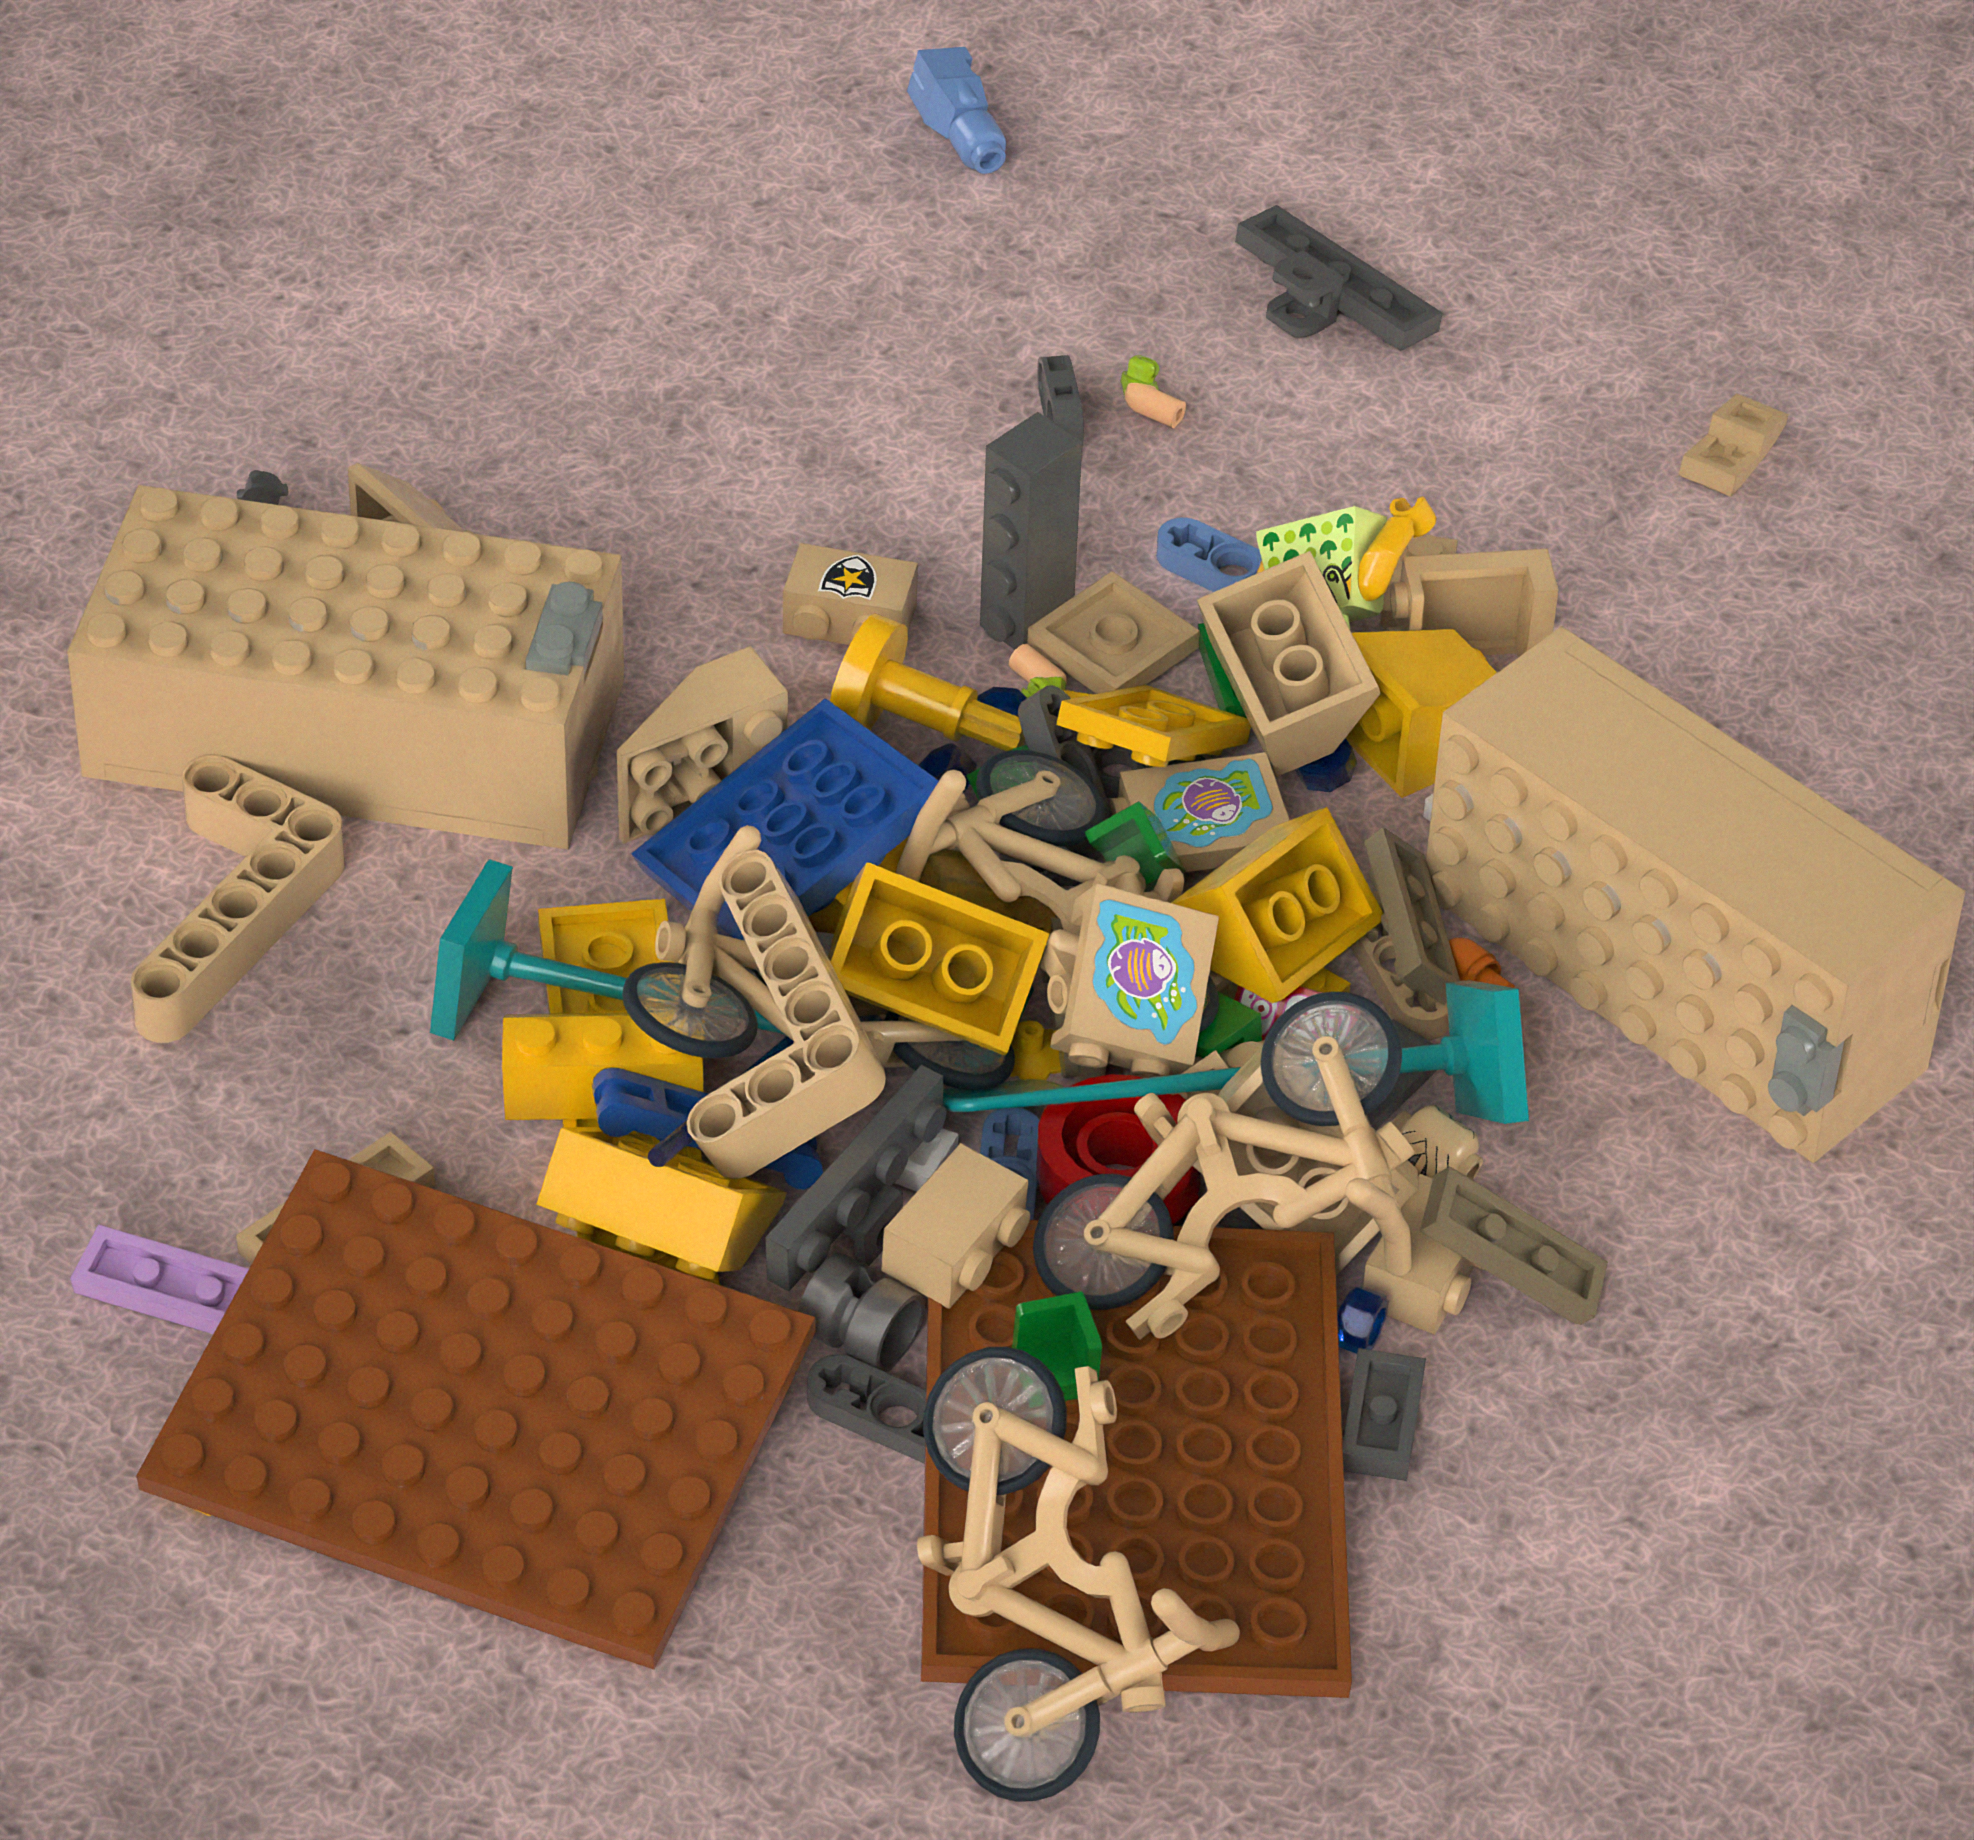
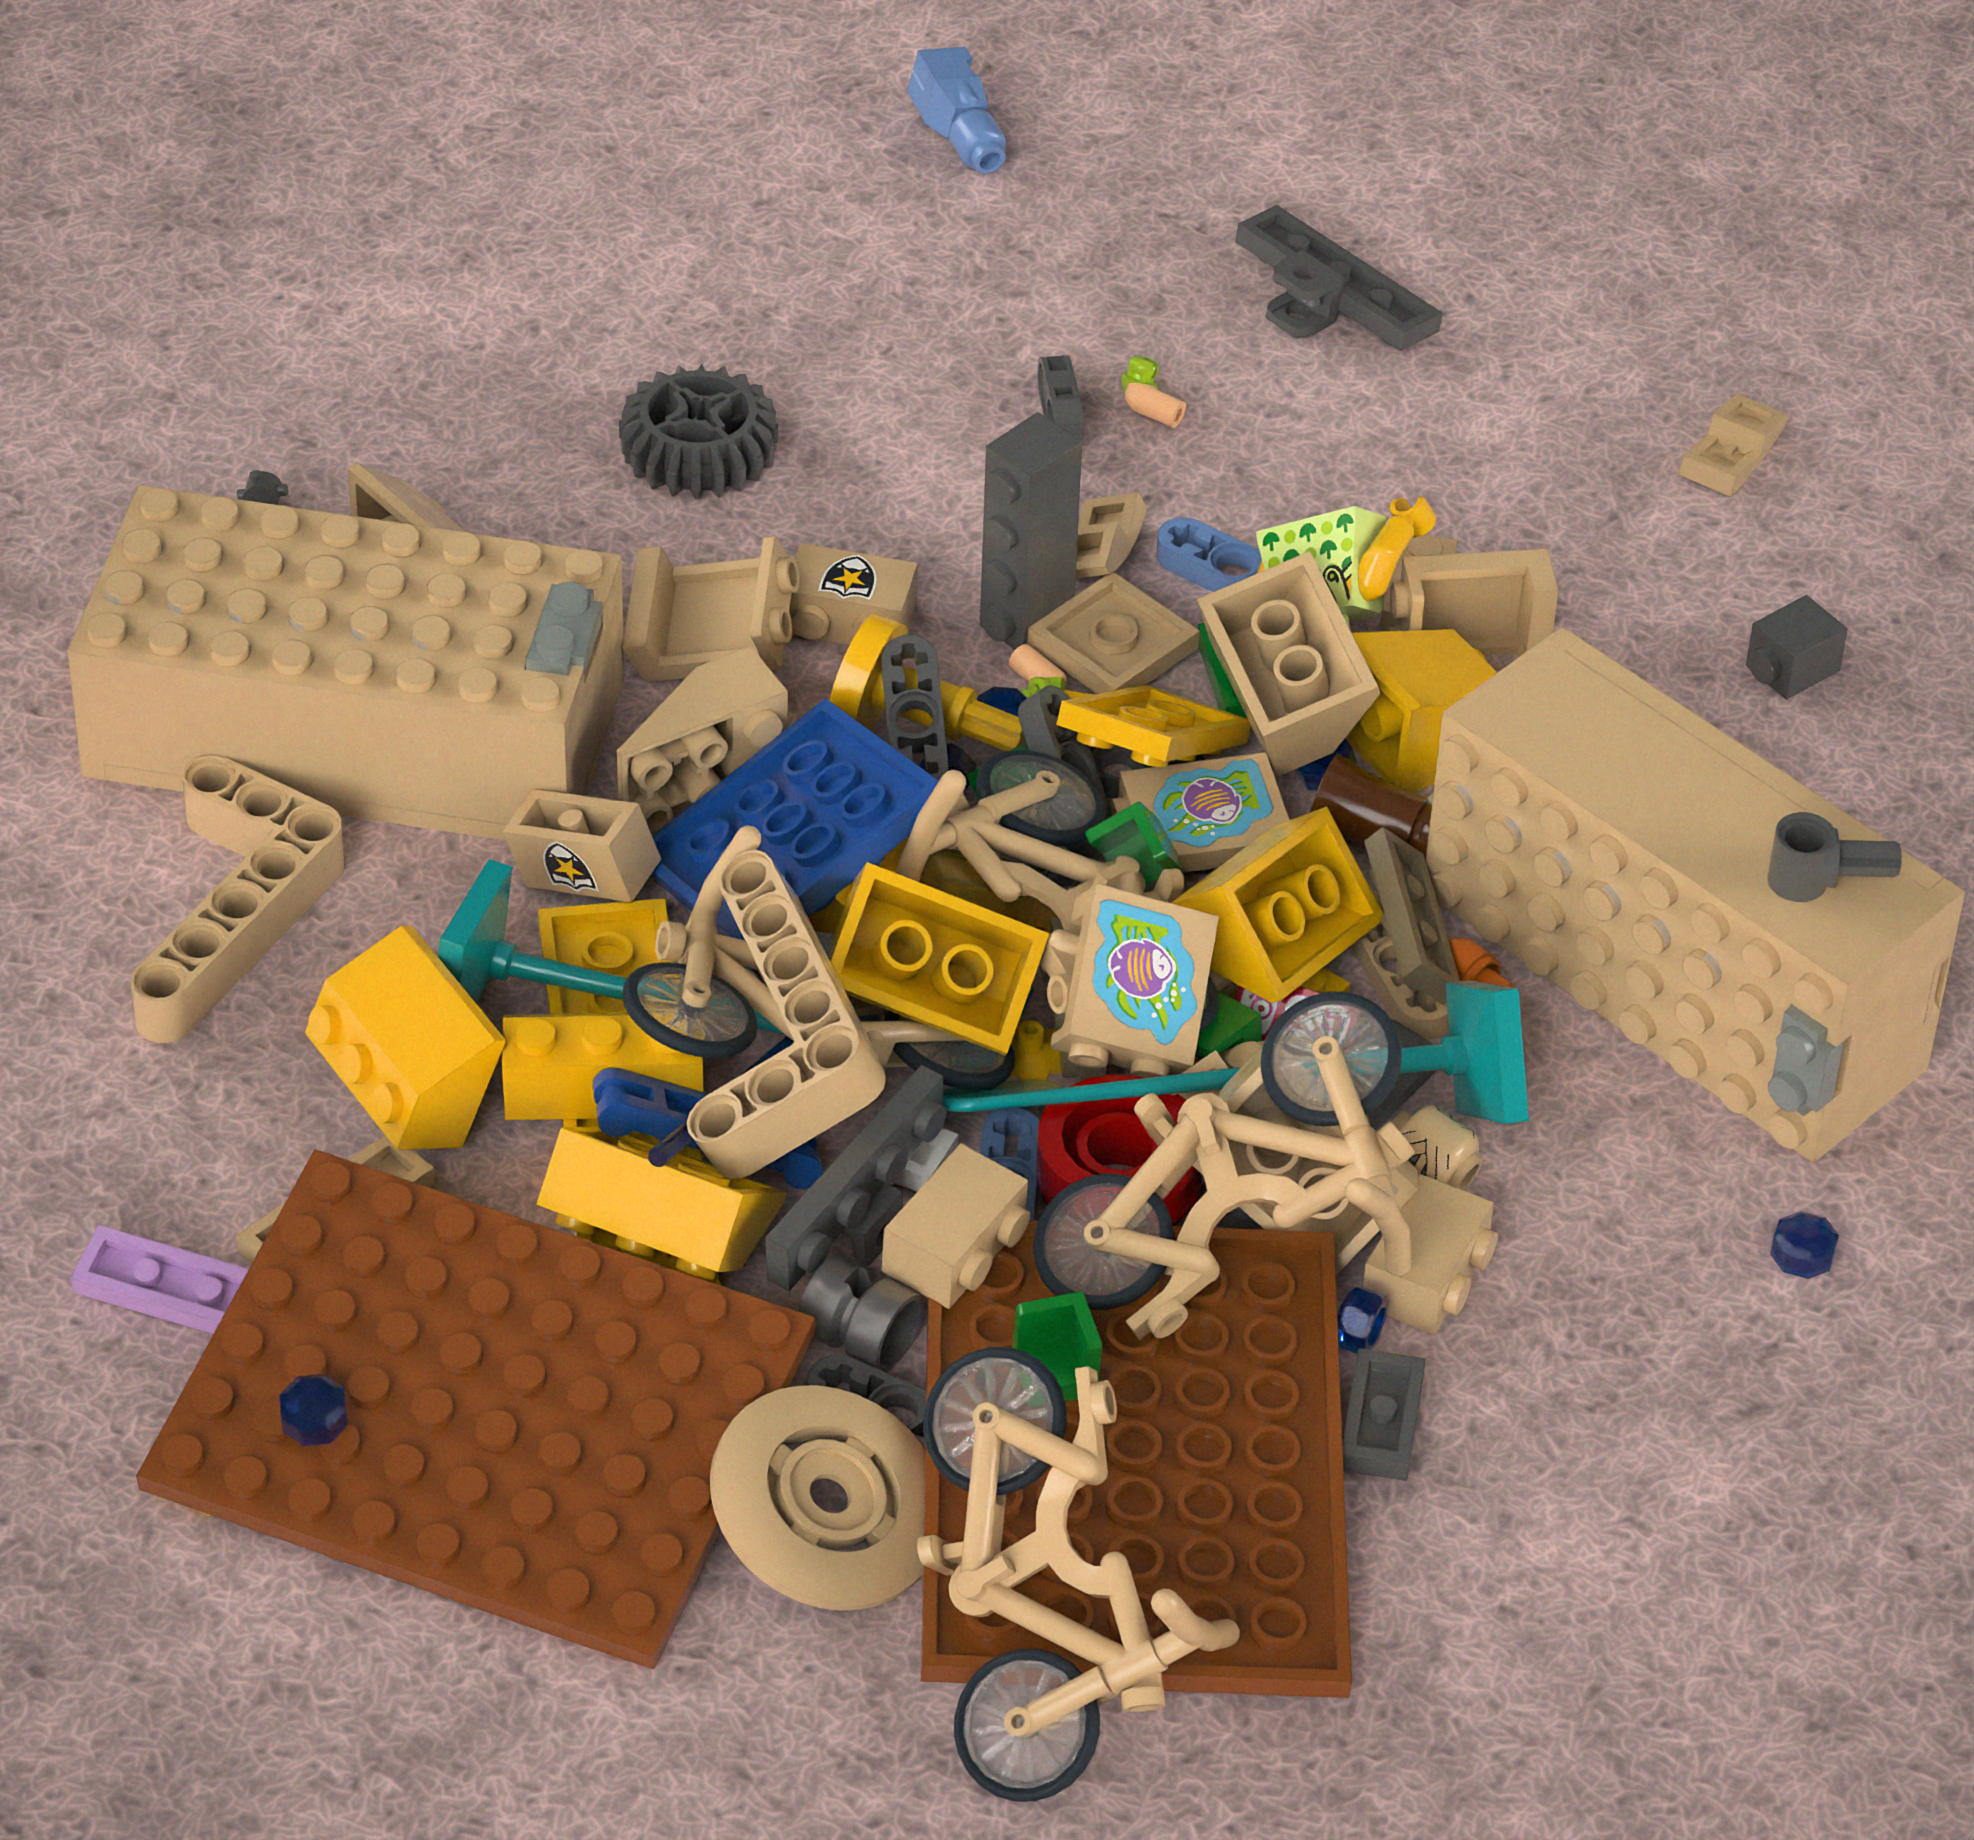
dark tan plate [1420,1166,1608,1325] -> none
none -> clear blue tile [279,1374,348,1446]
none -> yellow slope [305,925,506,1150]
none -> tan brick [502,789,661,902]
none -> dark grey gear [619,363,778,500]
none -> tan panel [622,536,799,682]
none -> tan piece [710,1385,925,1611]
none -> dark grey beam [881,635,948,780]
none -> tan slope [1076,492,1147,579]
none -> reddish brown plant [1310,753,1432,860]
none -> dark grey brick [1746,595,1848,700]
none -> dark grey axle [1767,812,1902,902]
none -> clear blue tile [1770,1211,1839,1279]

